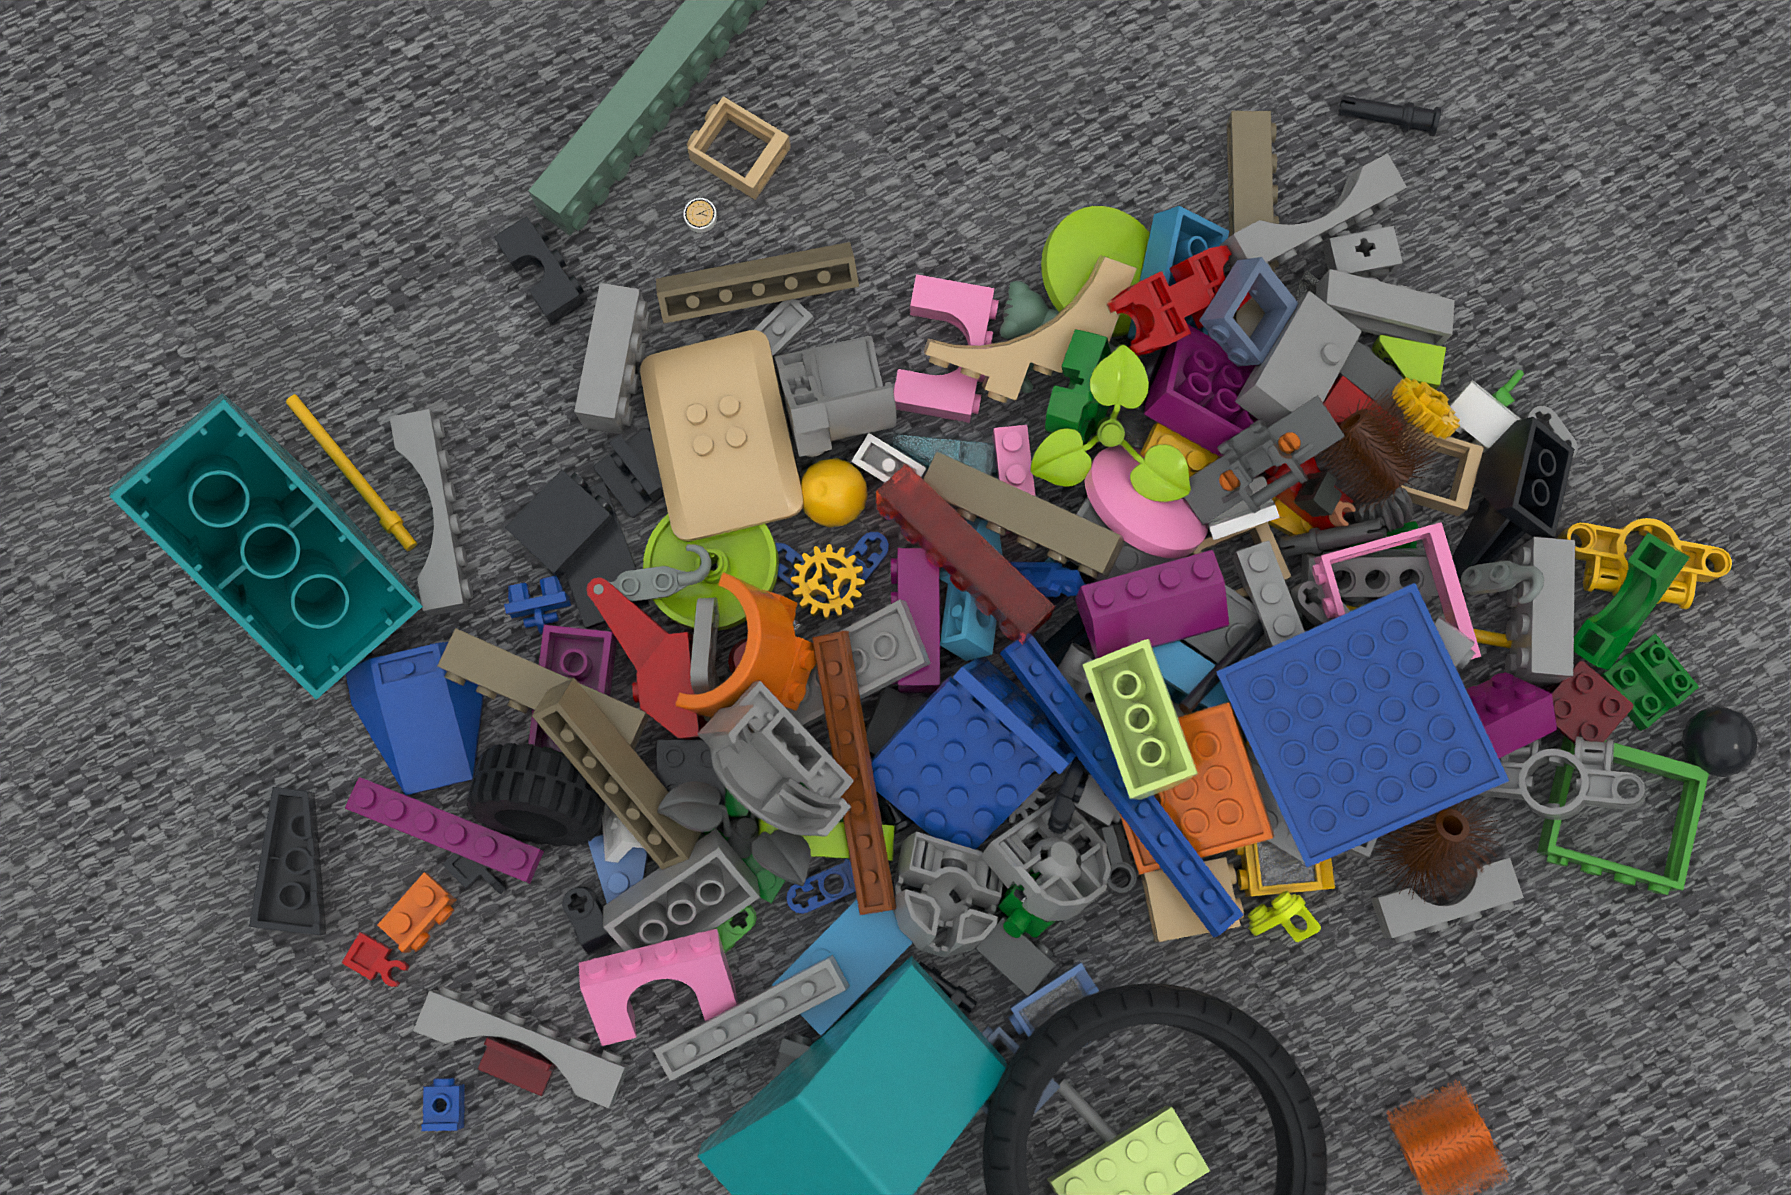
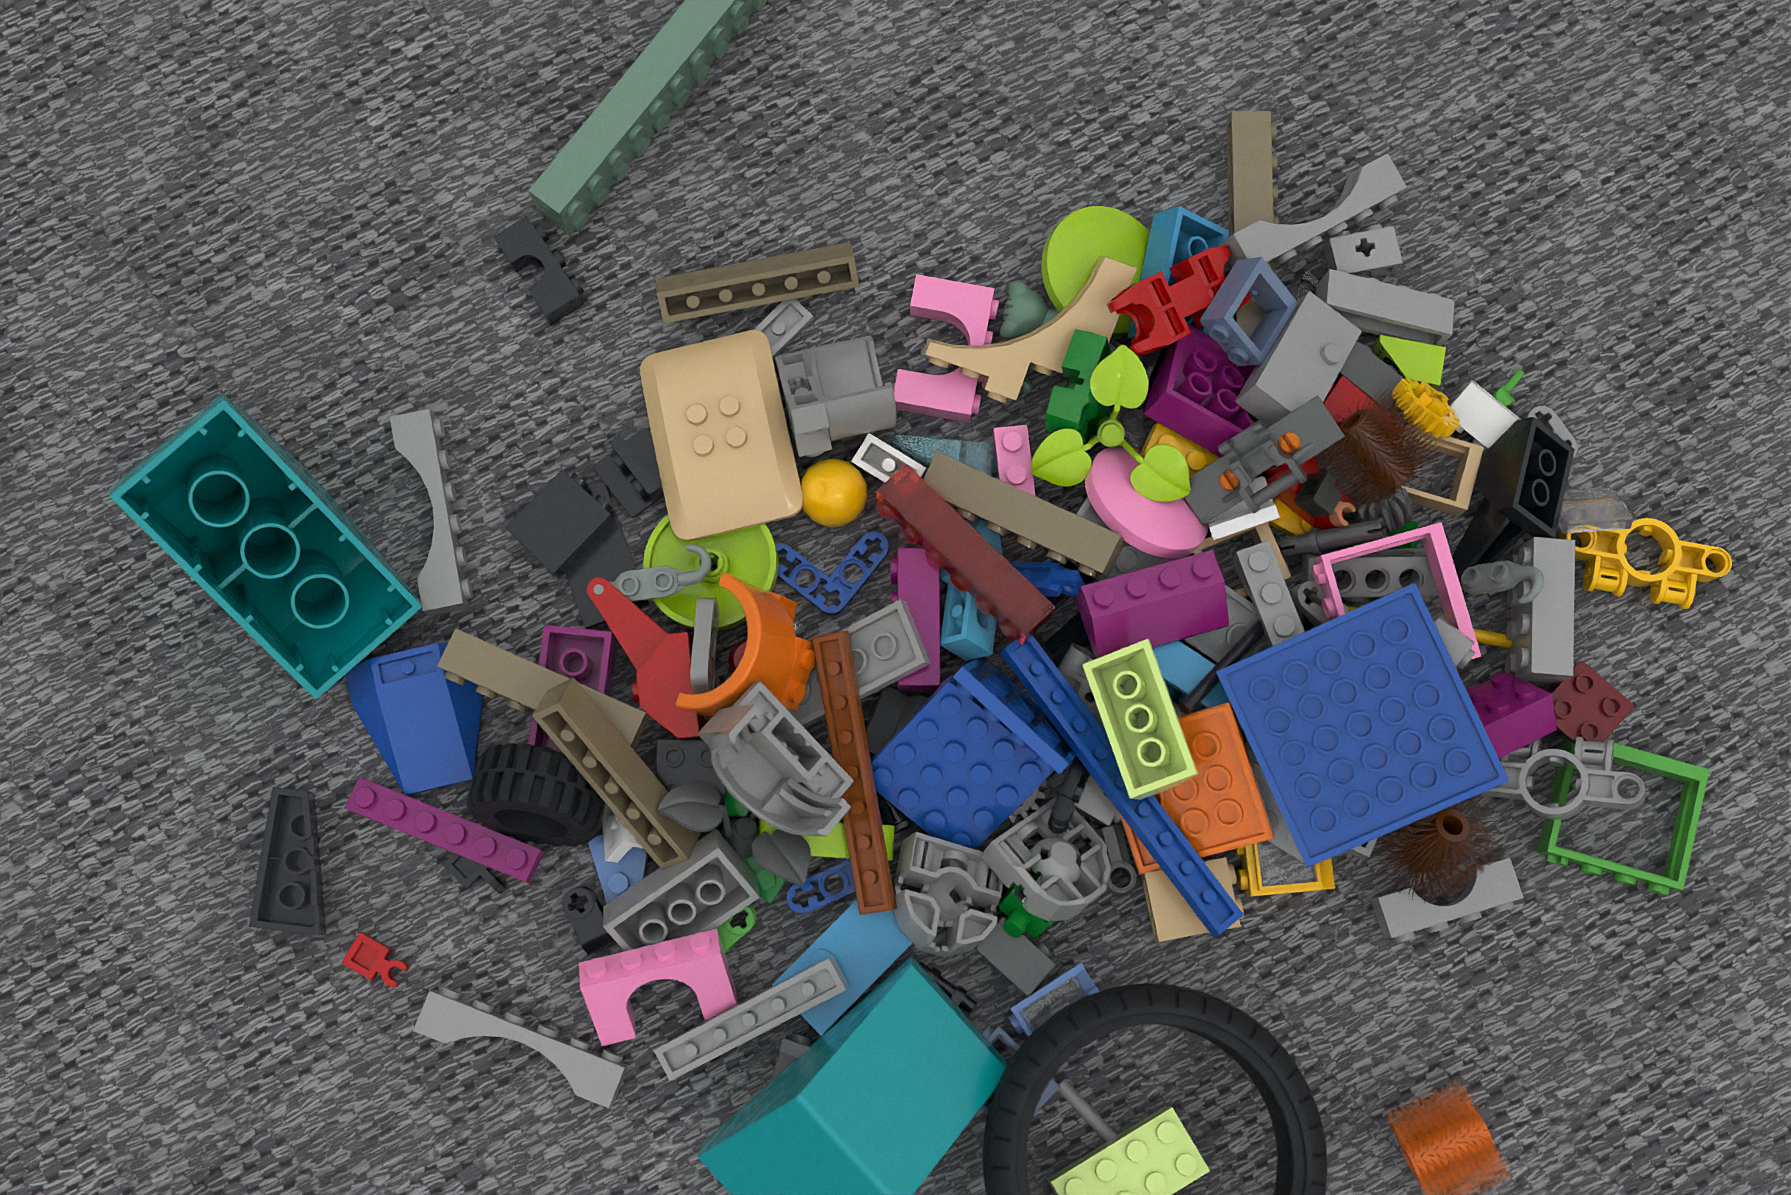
yellow bar [286,394,417,552] -> none
orange bracket [377,872,457,953] -> none
blue brick [421,1078,465,1131] -> none
dark red panel [478,1036,556,1096] -> none
blue hips [504,576,571,635] -> none
light grey brick [574,283,652,435] -> none
tile [684,198,717,233] -> none
tan window [687,96,791,200] -> none
yellow gear [791,544,865,619] -> none
neon yellow bracket [1247,891,1321,942] -> none
black pin [1338,94,1441,137] -> none
green arch [1574,533,1690,670] -> none
green slope [1600,633,1699,731] -> none
black piece [1682,706,1758,777] -> none
none -> clear slope [1558,487,1633,534]

